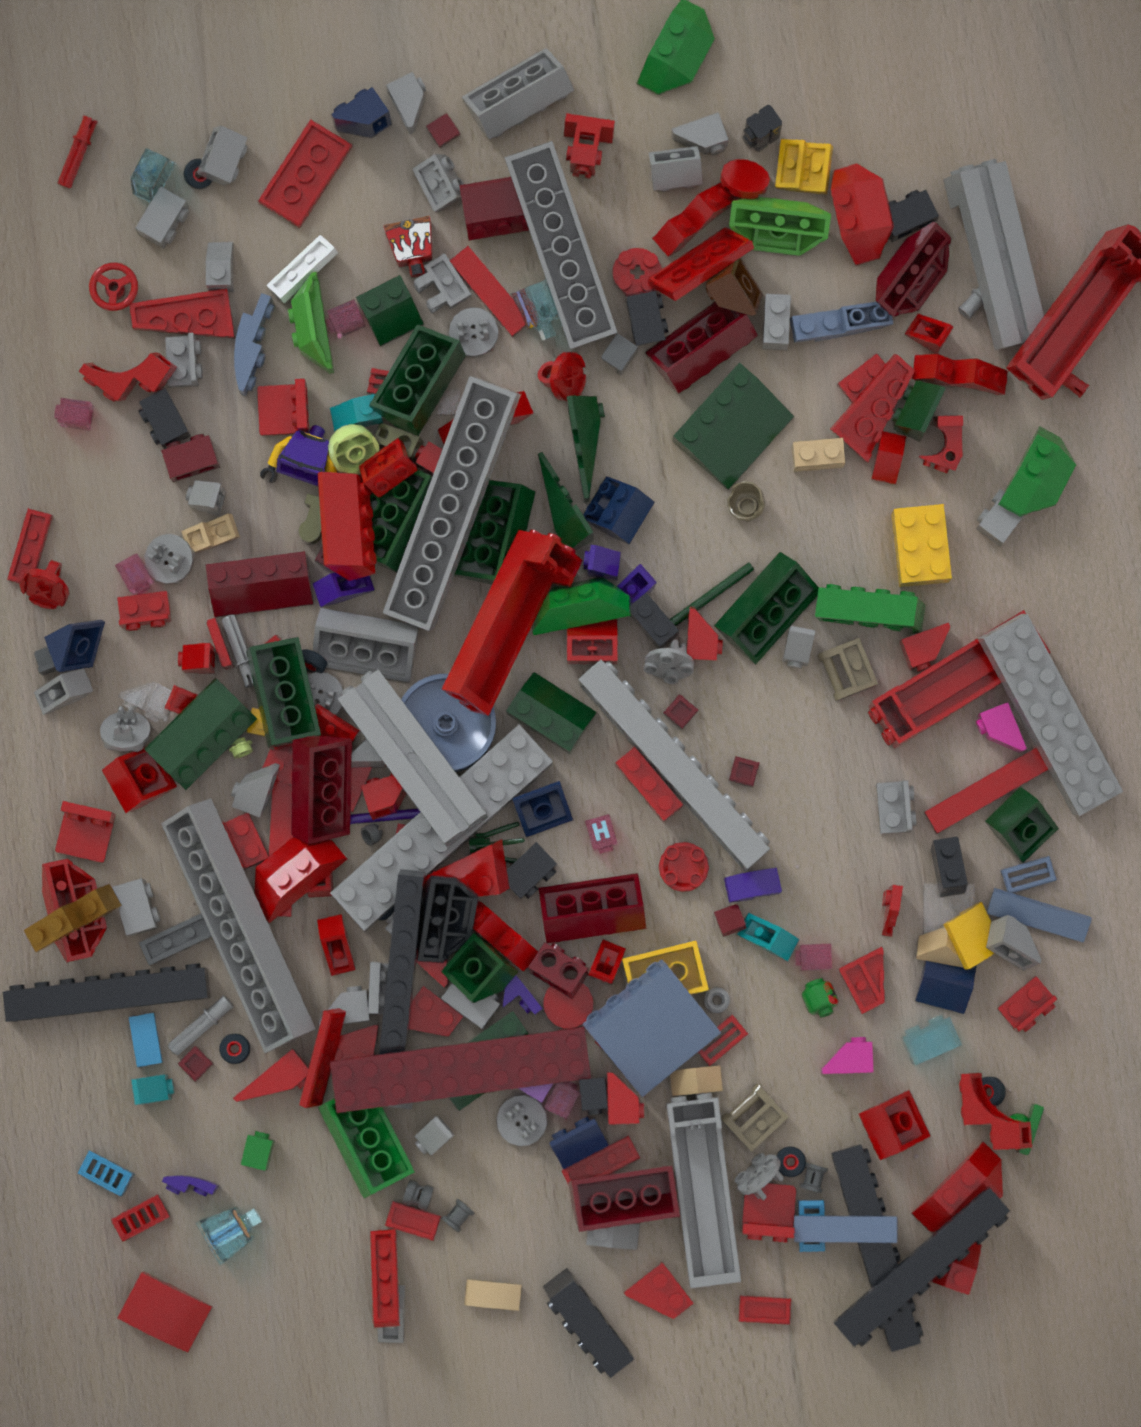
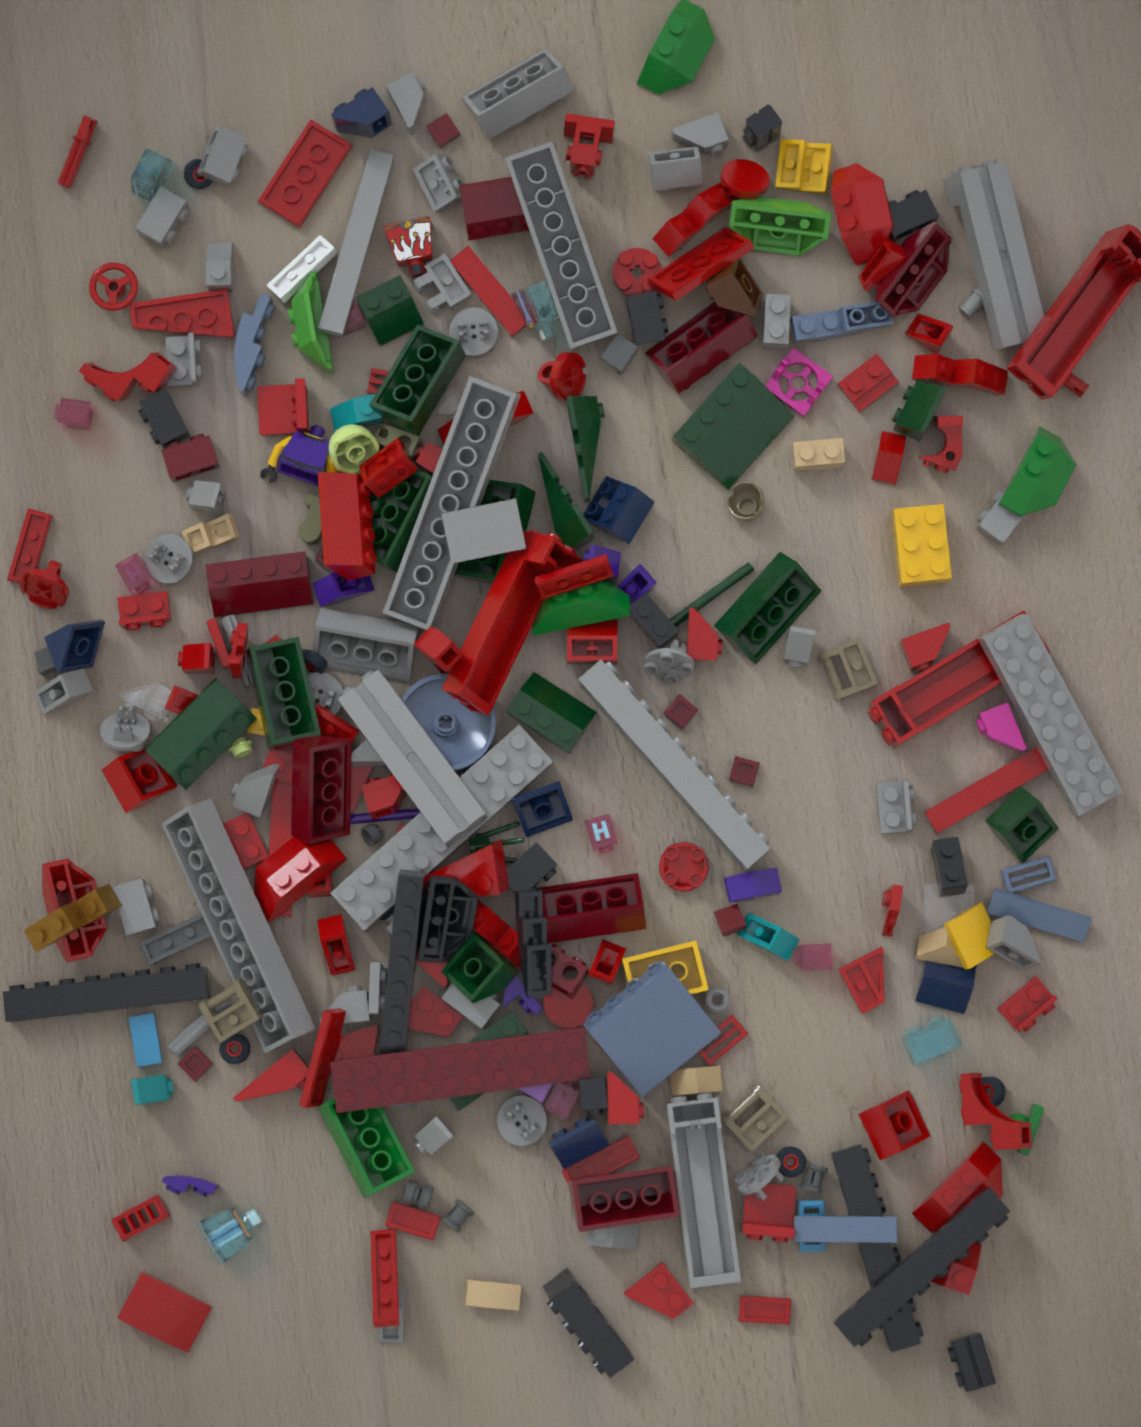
red bracket [55,801,116,863] -> none
dark azure slope [78,1150,135,1197] -> none
green brick [240,1131,275,1171] -> none
red arch [615,747,683,823] -> none
green head [801,978,839,1018] -> none
green wedge [815,584,925,634] -> none
dark pink slope [821,1037,874,1074] -> none
red wing [830,354,915,462] -> none
none -> dark tan plate [199,978,263,1043]
none -> red wing [227,622,249,679]
none -> light grey tile [318,149,394,337]
none -> red arch [414,626,464,674]
none -> light grey tile [441,498,526,563]
none -> black slope [515,889,551,997]
none -> red tile [534,554,614,600]
none -> dark pink piece [765,348,833,417]
none -> red slope [859,239,907,291]
none -> black brick [947,1332,996,1392]

